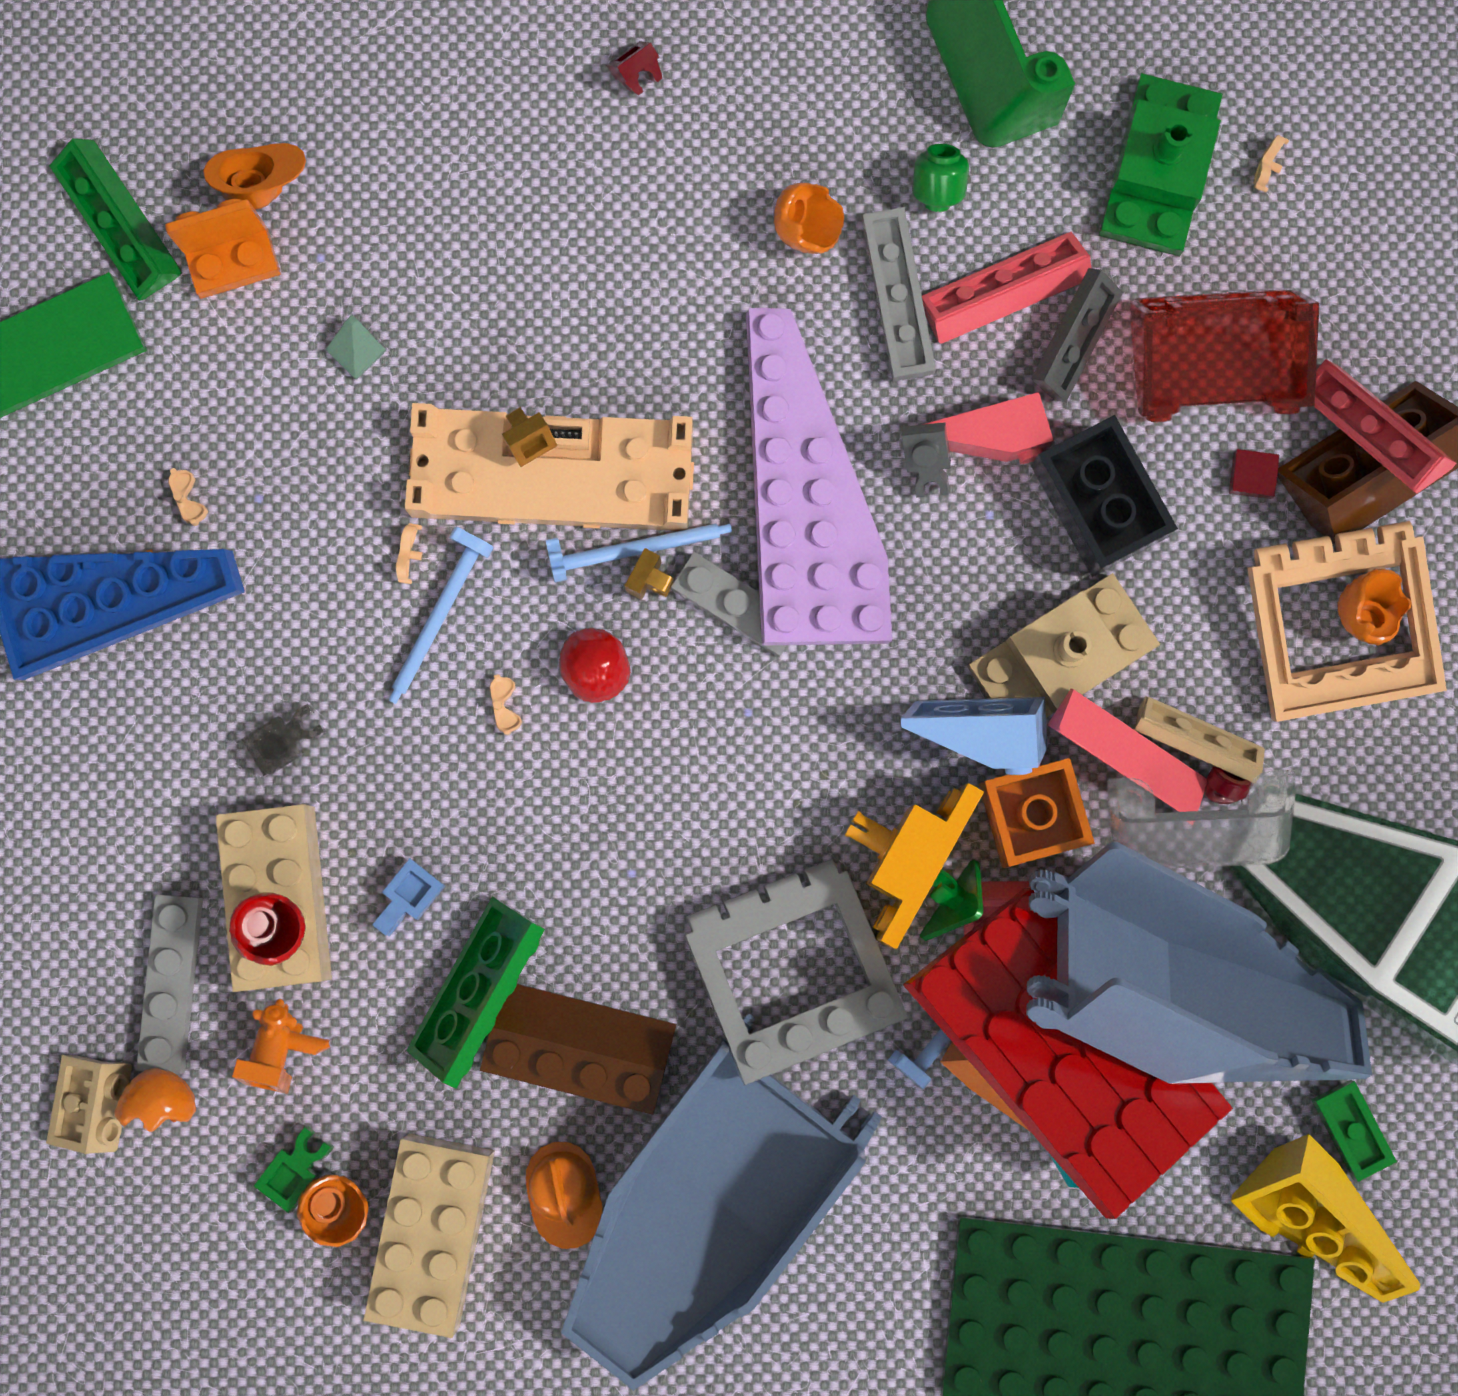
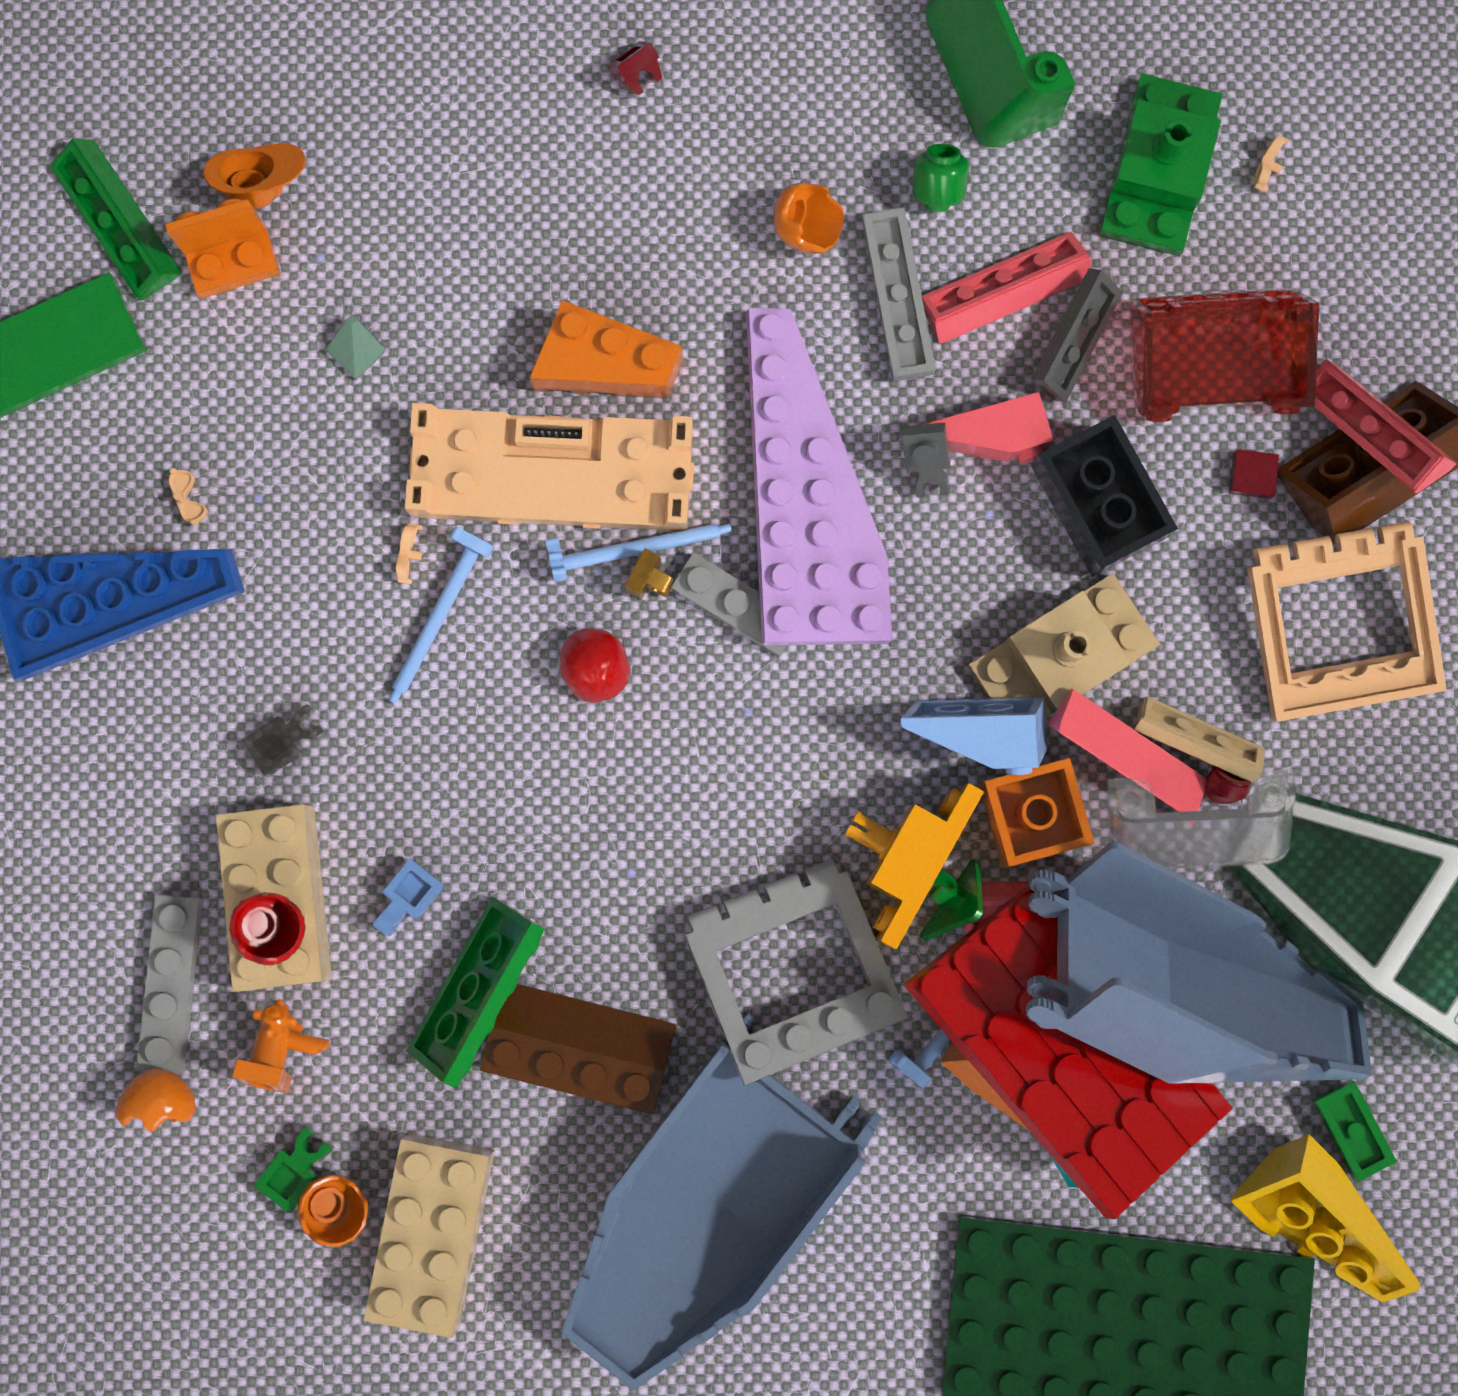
tan bracket [46,1055,132,1154] -> none
light nougat piece [490,674,522,736] -> none
pearl gold tile [502,407,558,467] -> none
orange piece [526,1142,603,1249] -> none
orange hair [1337,569,1412,645] -> none
none -> orange wedge [530,300,683,399]

